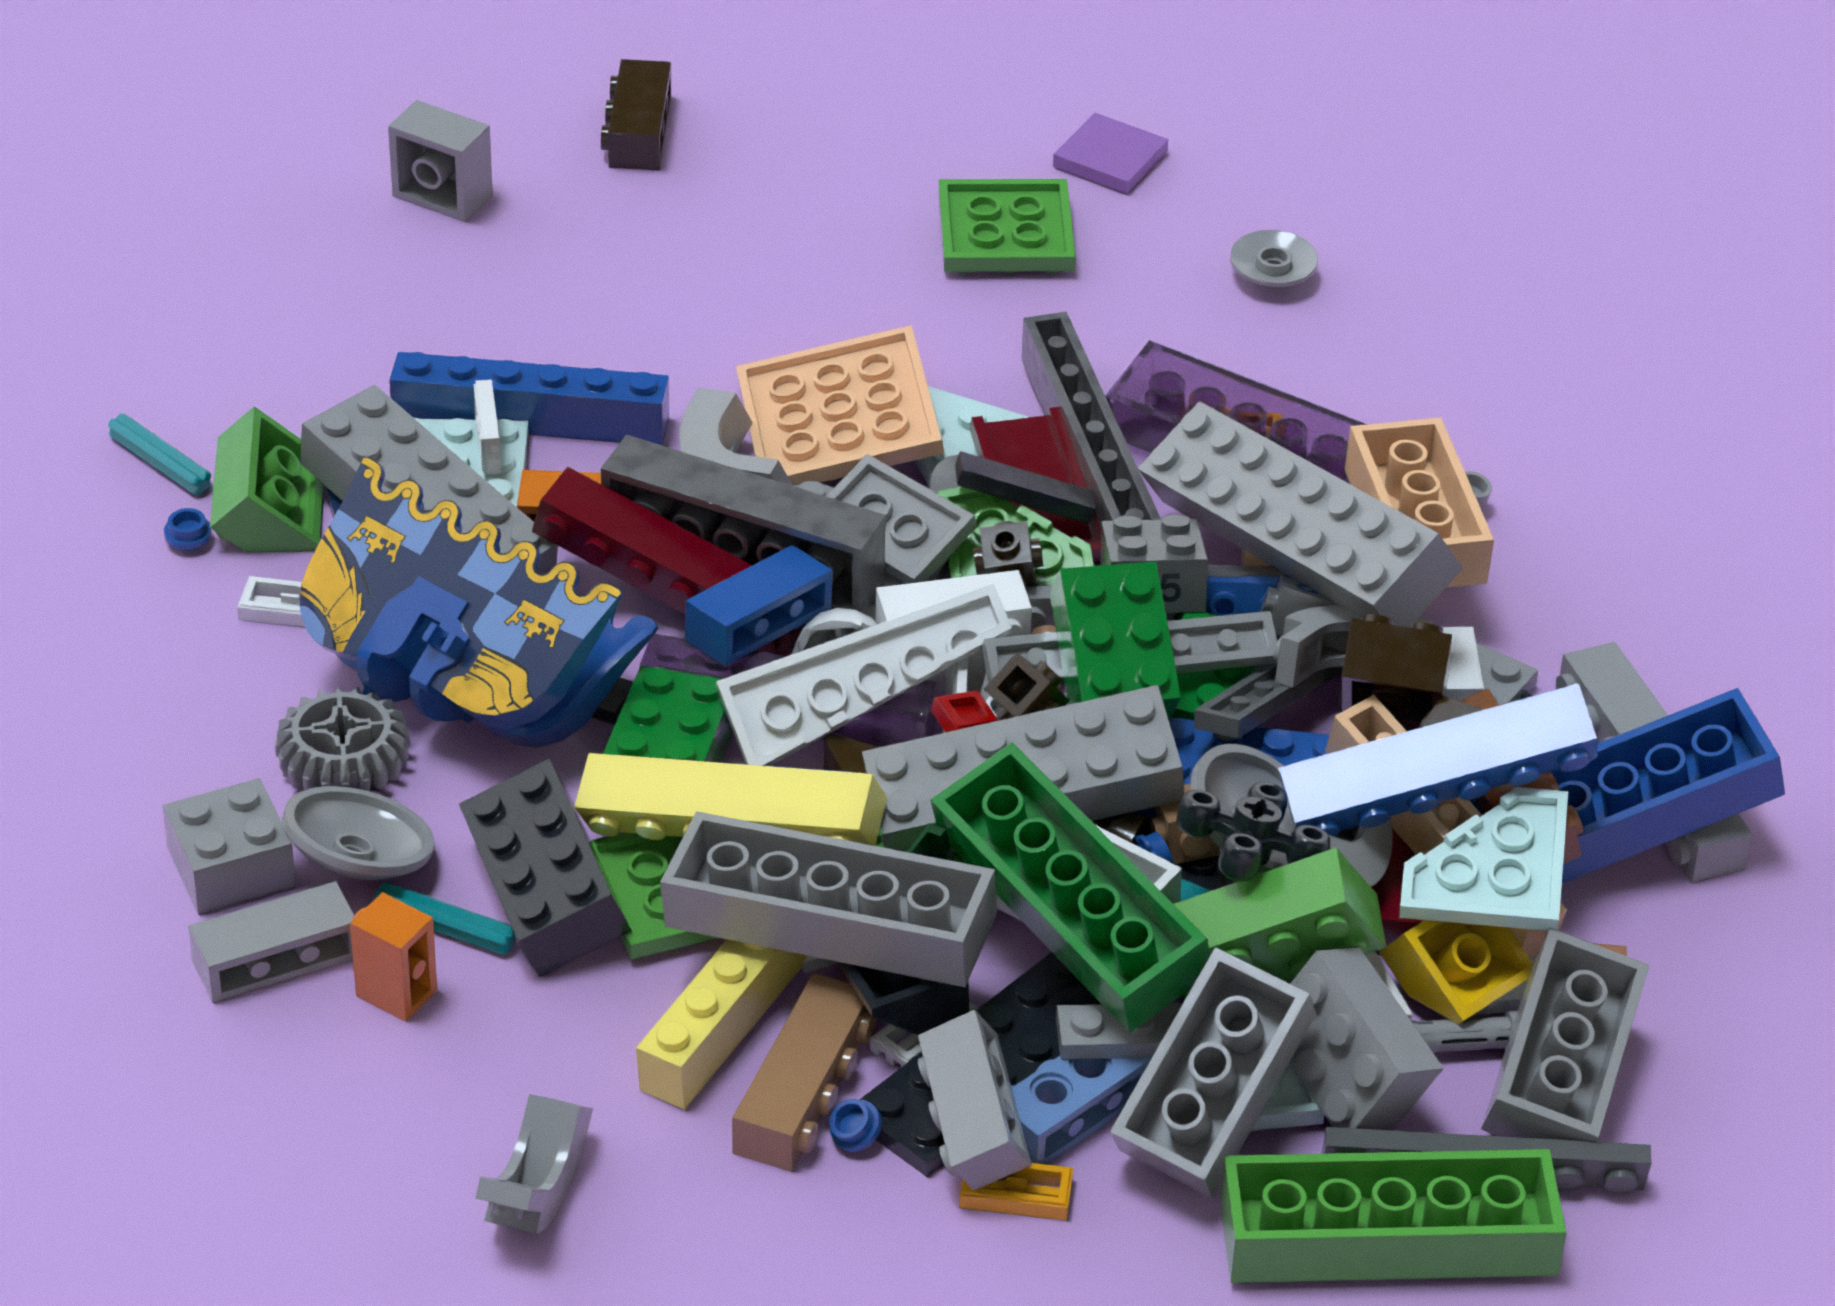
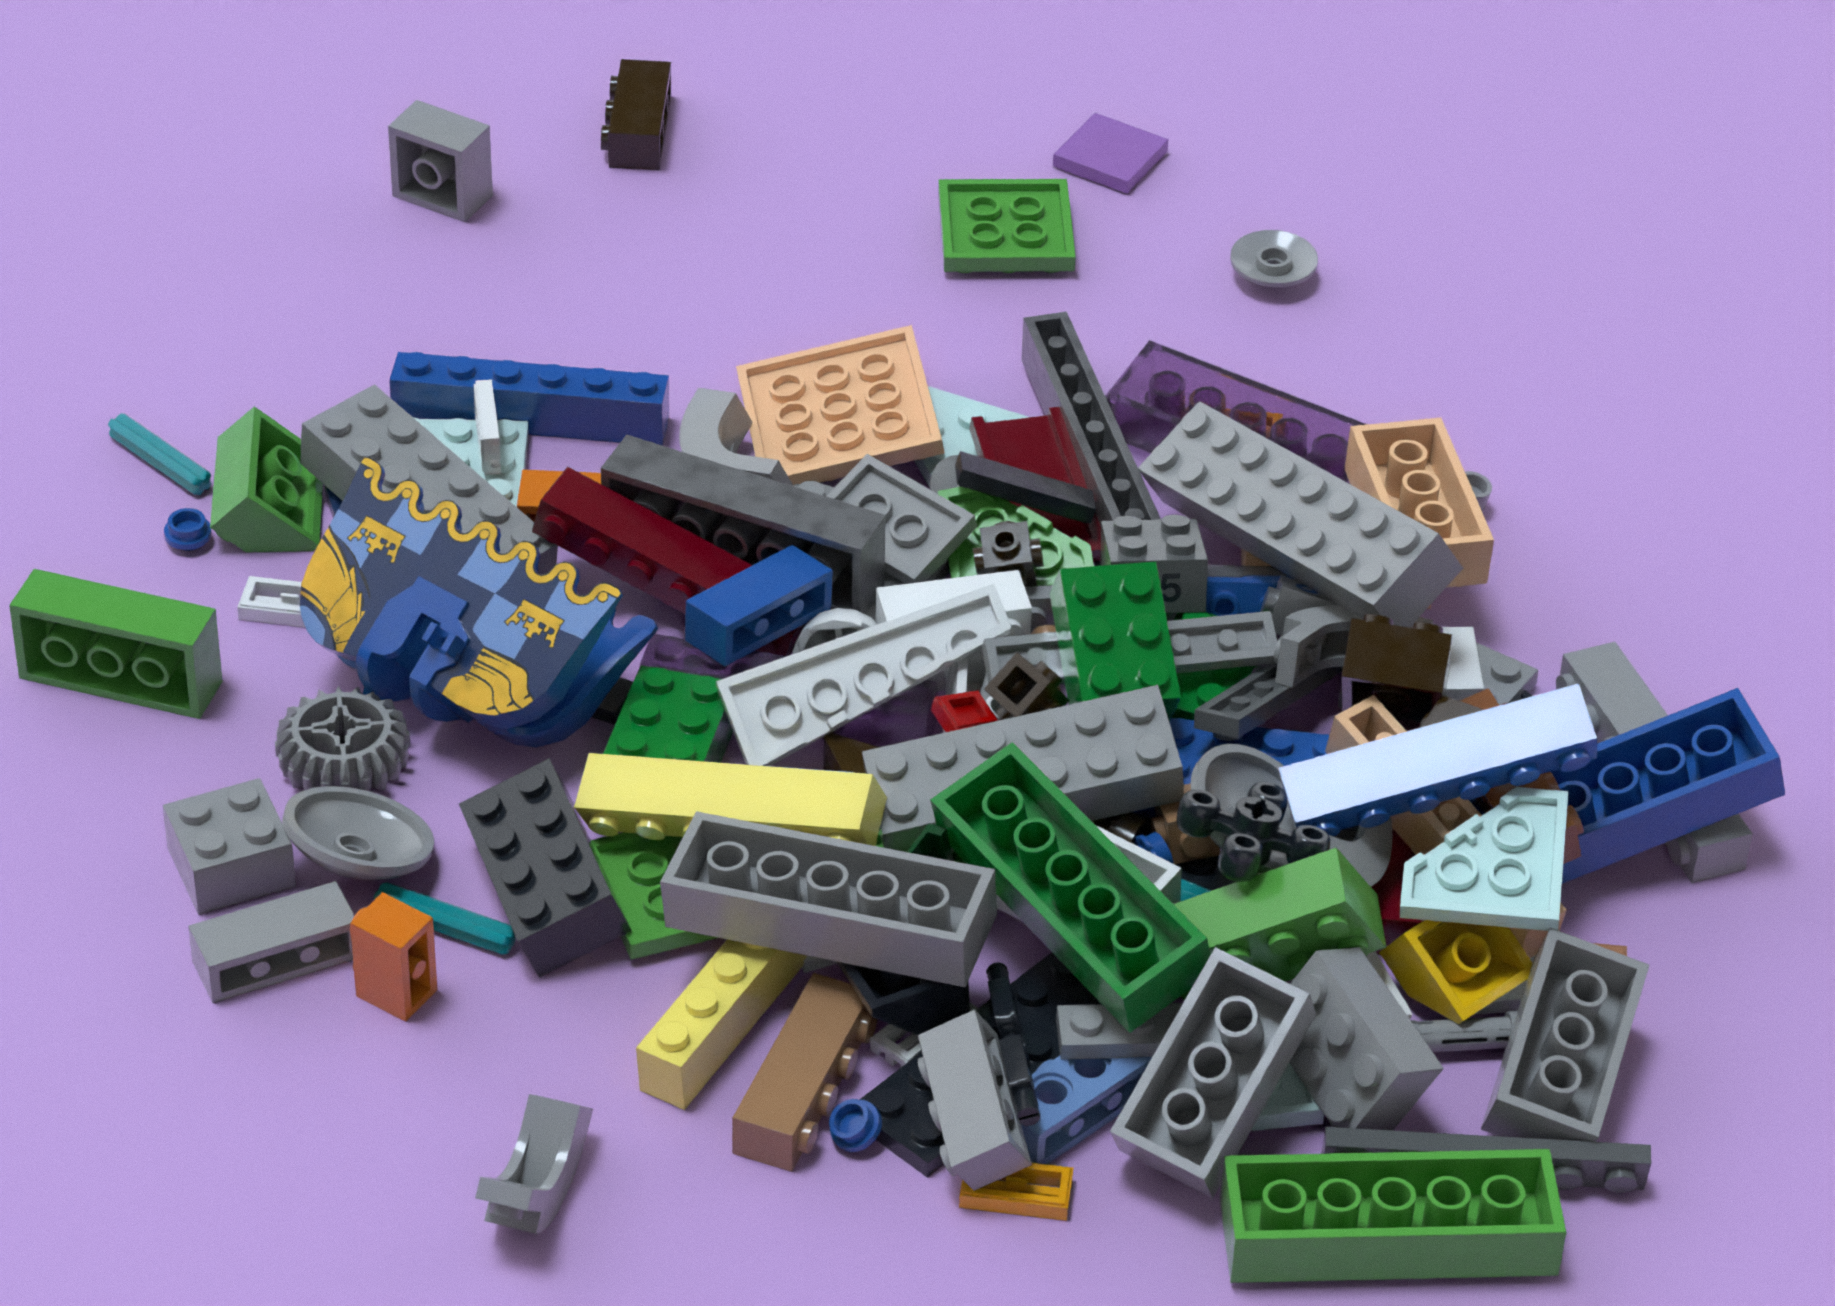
none -> bright green brick [9,569,223,719]
none -> black piece [986,962,1040,1126]

